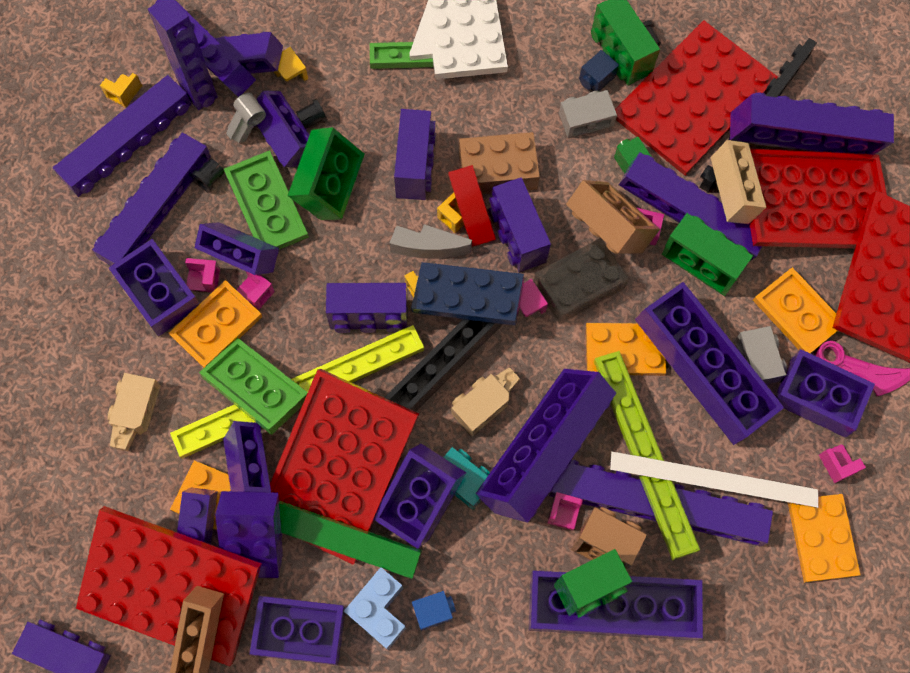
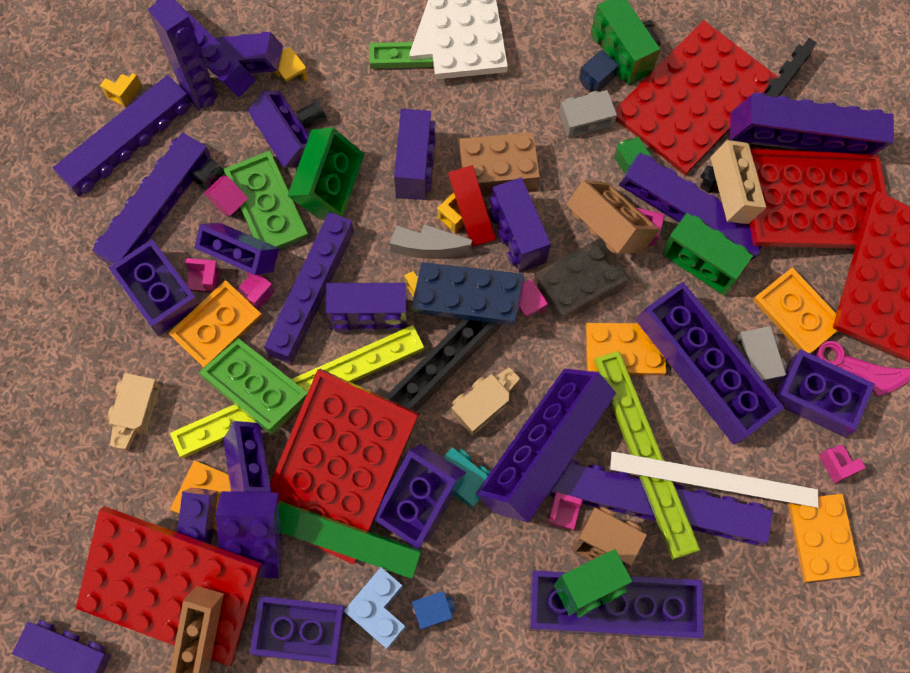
light grey piece [226,93,266,143] -> none
none -> dark pink panel [203,176,247,216]
none -> dark purple brick [264,212,354,365]

